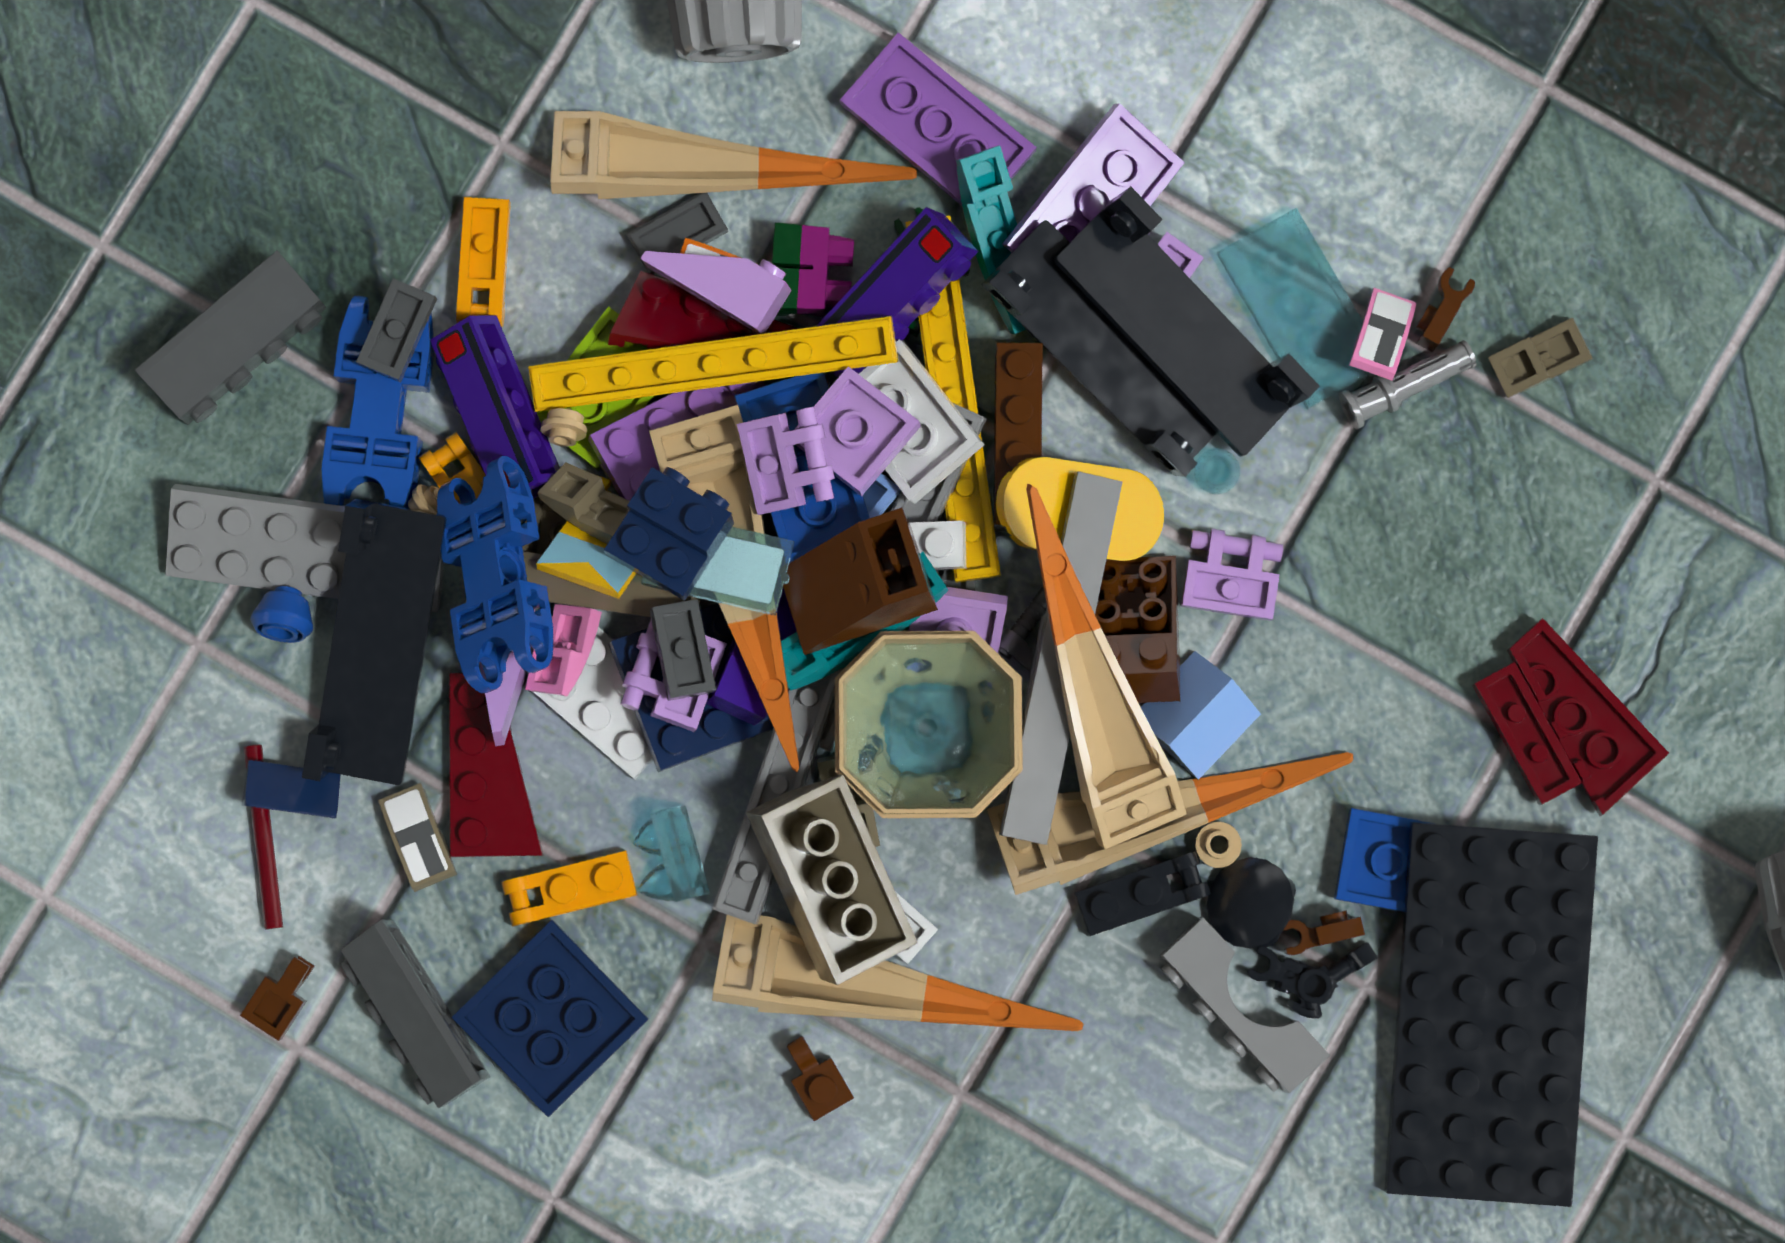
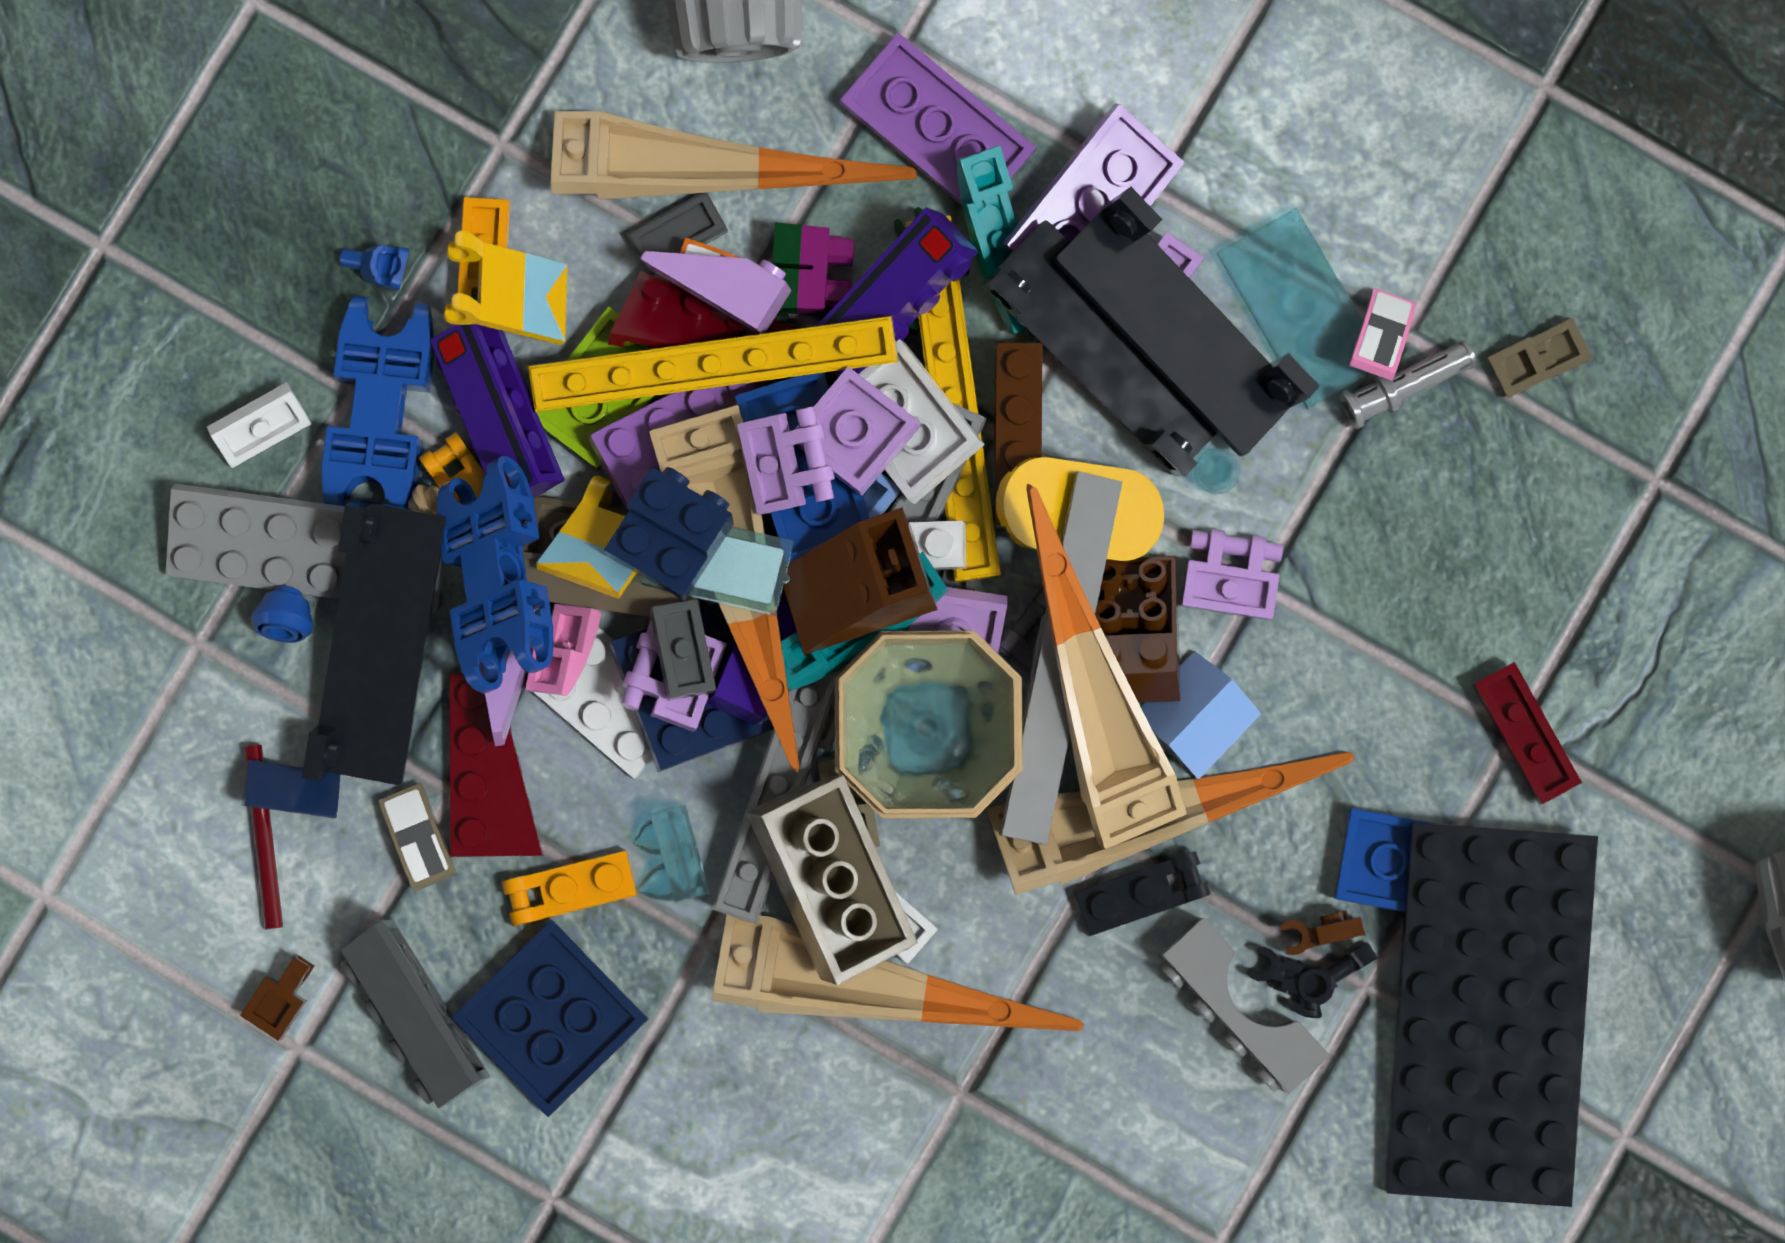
dark grey slope [135,250,326,425] -> none
dark grey plate [356,278,437,383] -> none
dark tan slope [538,462,630,544] -> none
tan plate [541,408,587,446] -> none
reddish brown plate [787,1036,854,1121] -> none
tan plate [1195,822,1242,868] -> none
black dish [1206,857,1296,949] -> none
reddish brown plate [1416,267,1475,352] -> none
dark red wing [1507,618,1669,816] -> none
none -> white plate [207,382,312,468]
none -> blue piece [340,244,409,291]
none -> yellow flag [444,231,568,345]

